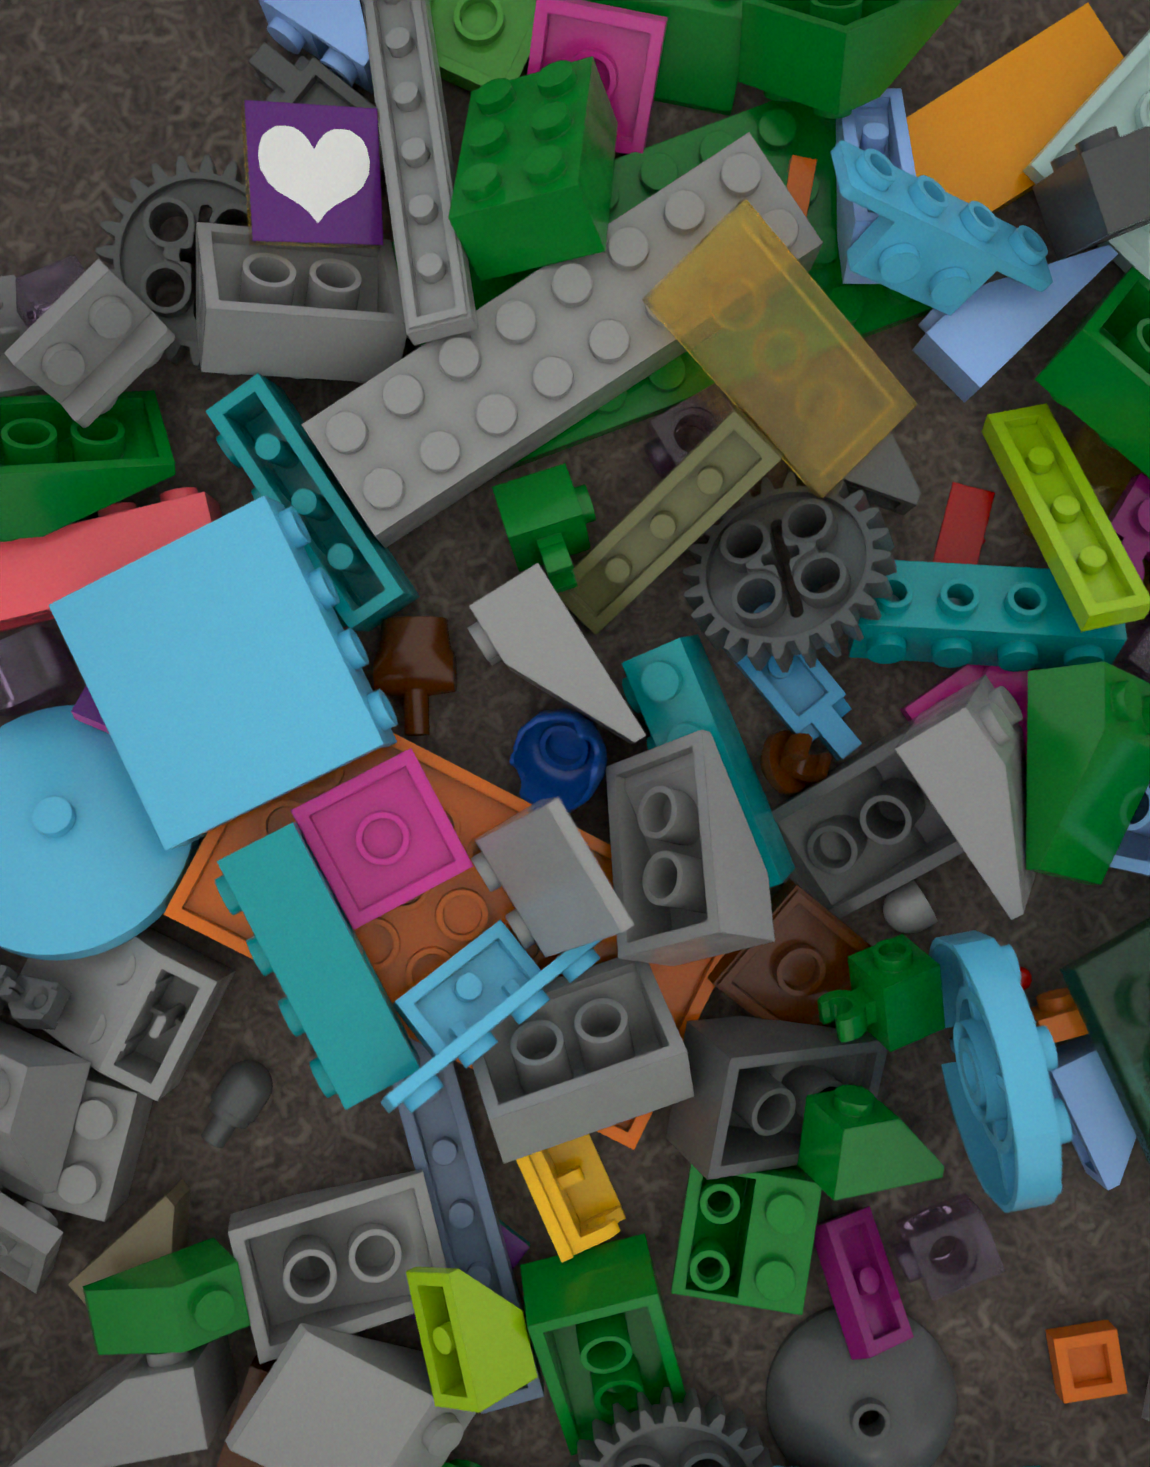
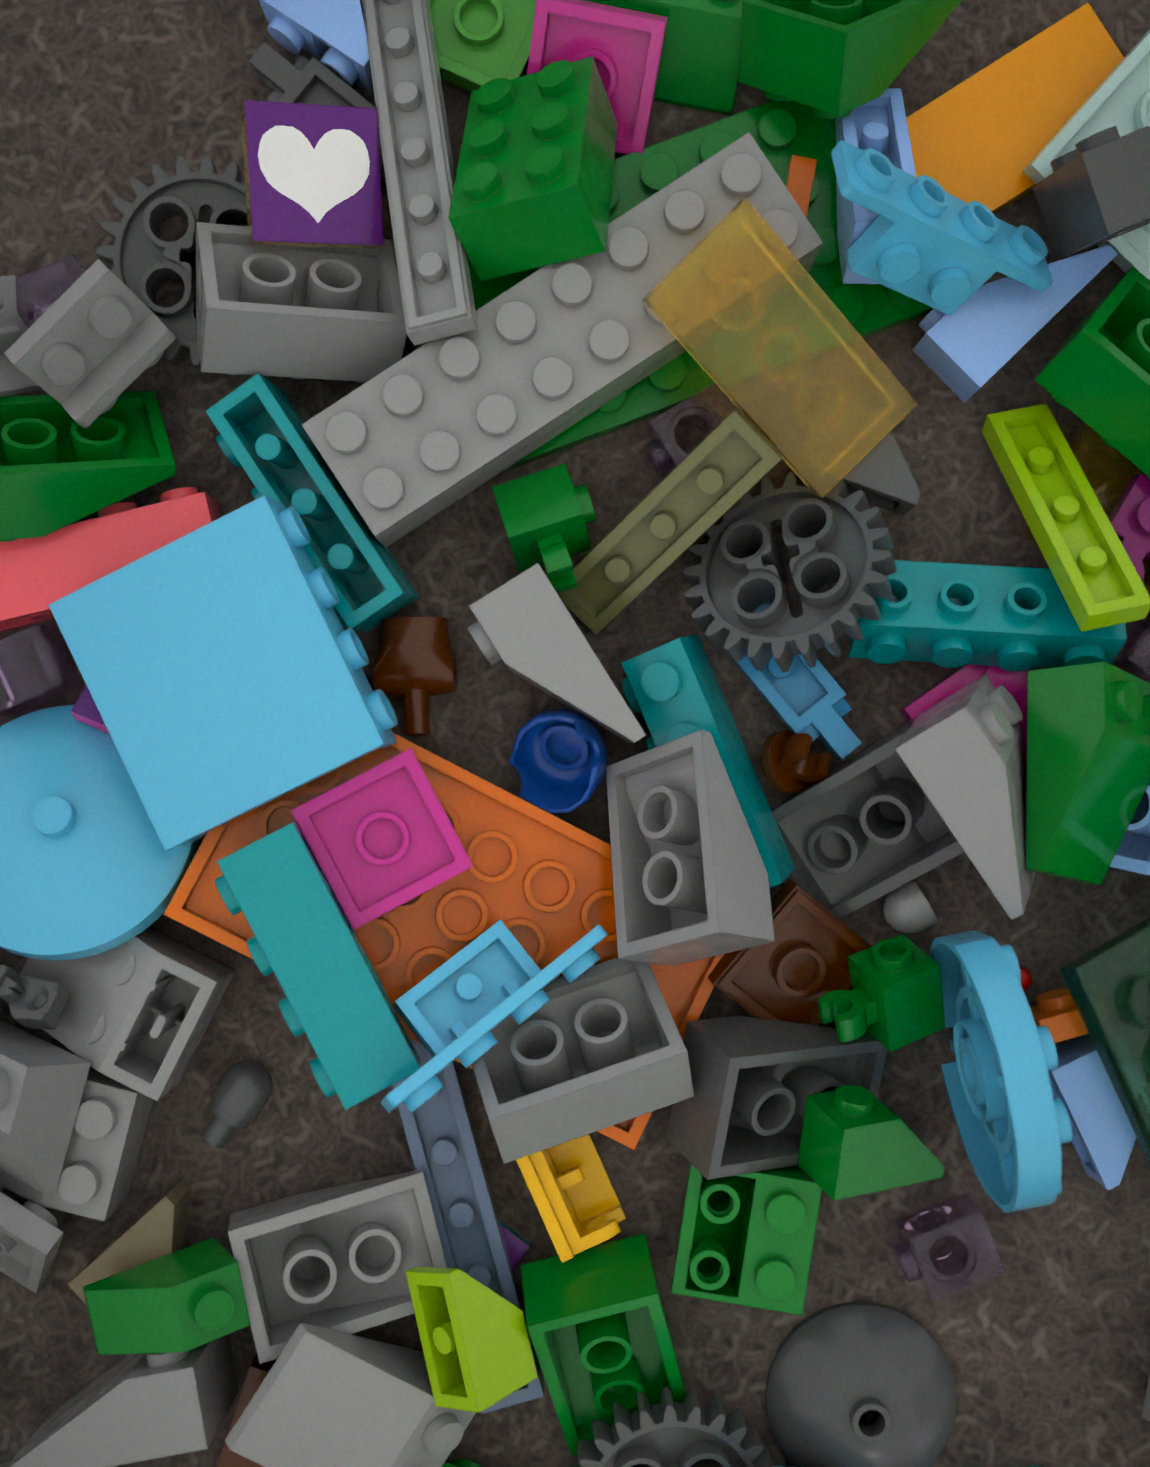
light grey slope [470,797,634,957] -> none
magenta plate [814,1206,914,1360] -> none
red window [932,482,995,565] -> none
orange plate [1045,1319,1128,1404] -> none

